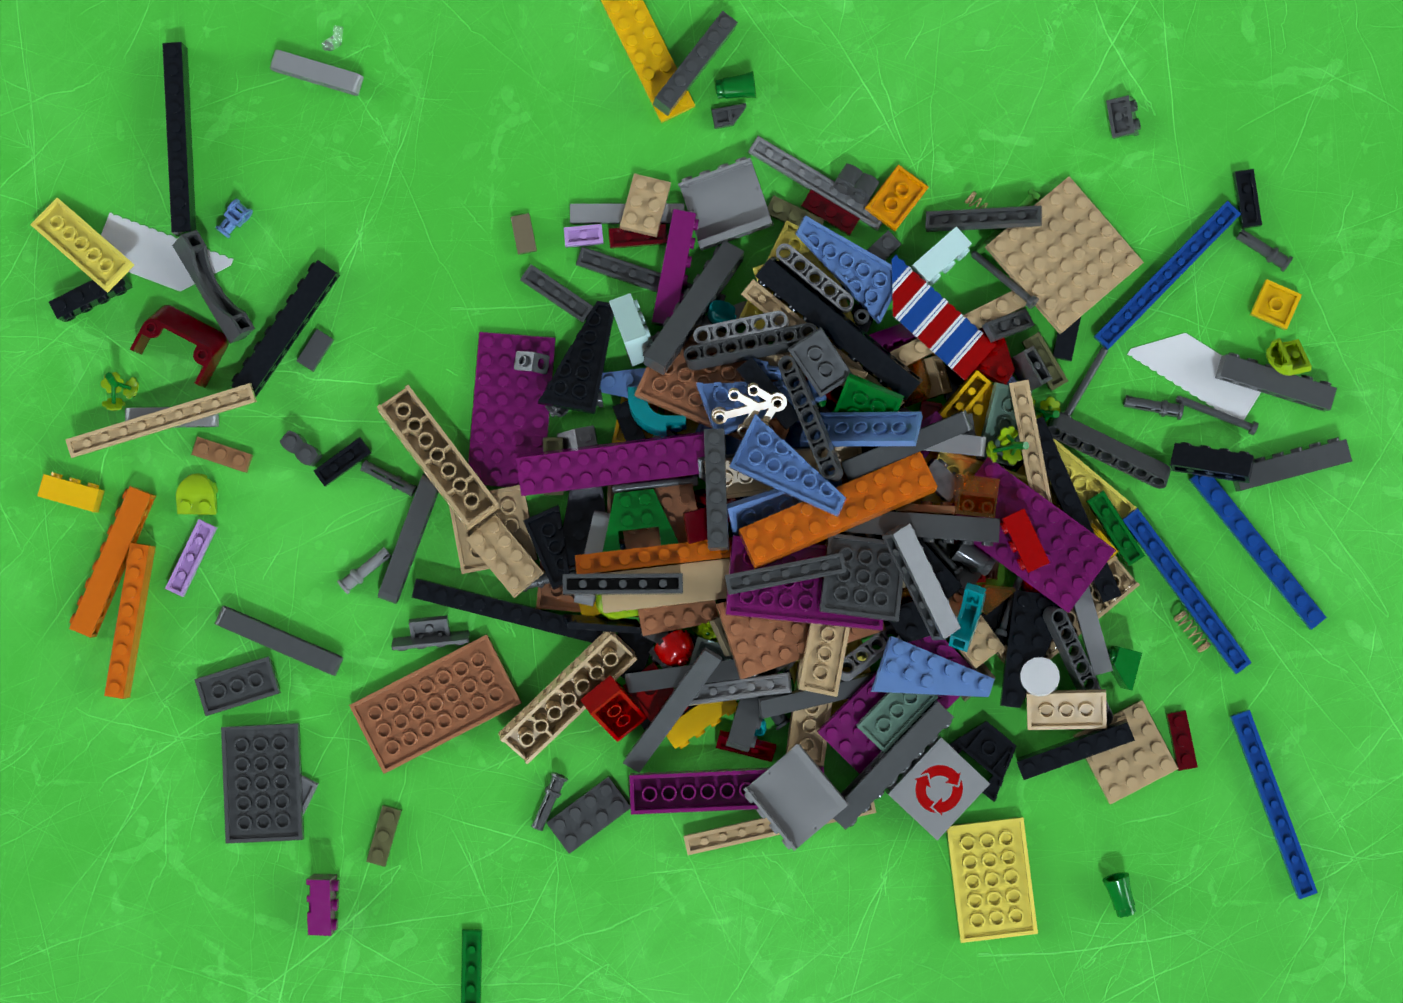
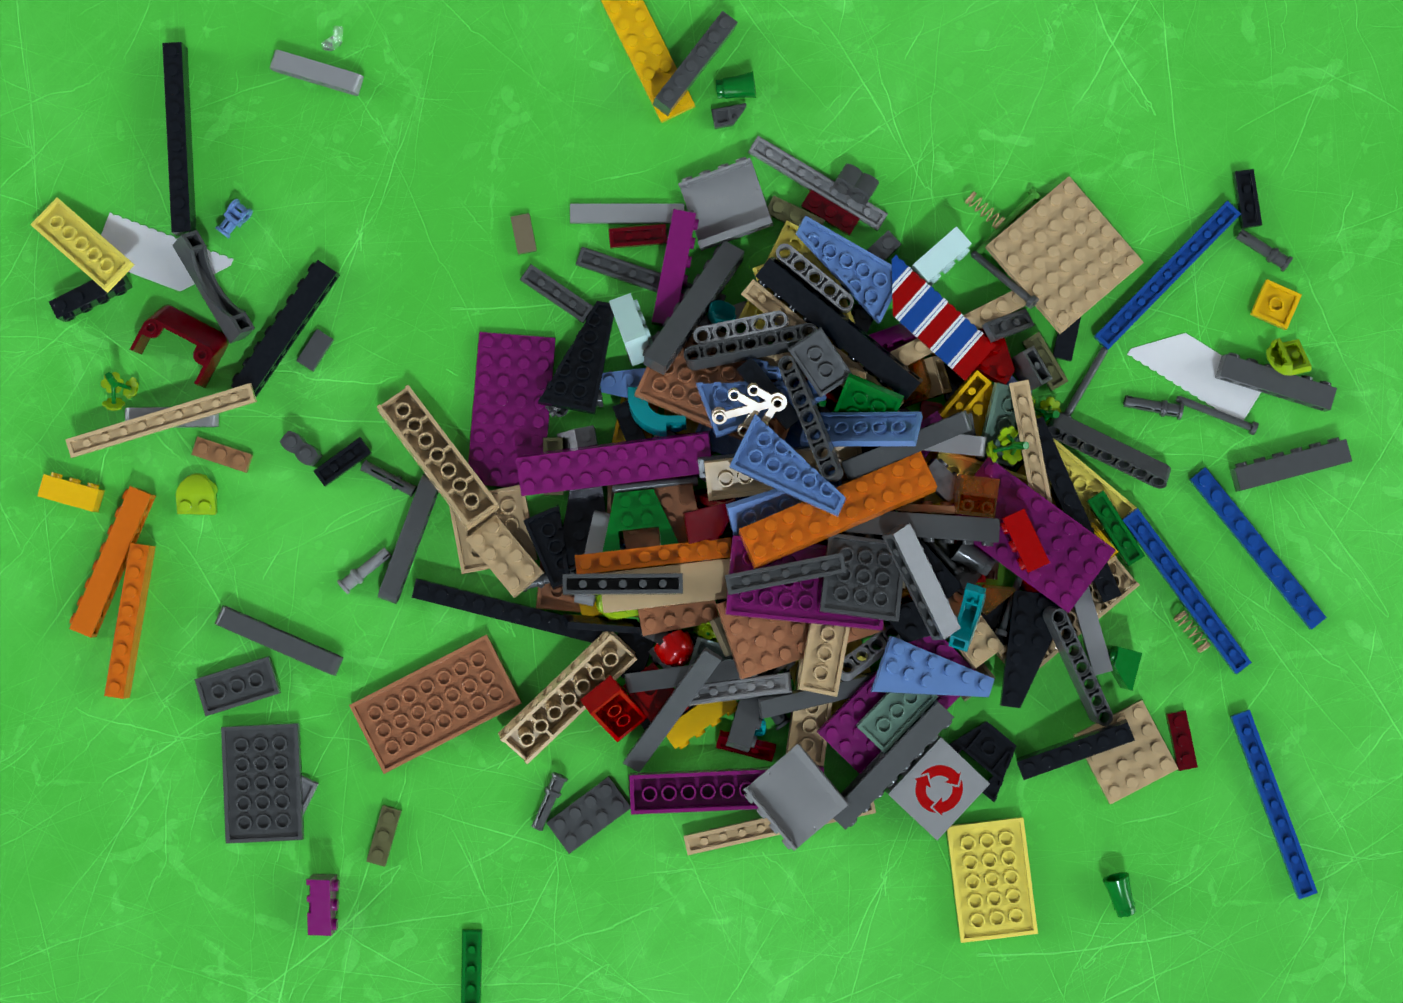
lavender plate [165,519,217,597] -> none
dark grey bracket [391,615,470,651] -> none
dark grey bracket [514,351,550,374] -> none
lavender plate [564,224,604,248] -> none
tan plate [620,174,671,237] -> none
dark grey arch [704,428,729,551] -> none
dark grey pin [854,309,869,325] -> none
light orange tile [865,164,929,232] -> none
dark grey plate [925,205,1042,232] -> none
white tile [1020,657,1060,696] -> none
tan plate [1026,689,1107,730] -> none
dark grey bracket [1106,95,1141,139] -> none
black brick [1170,442,1254,483] -> none

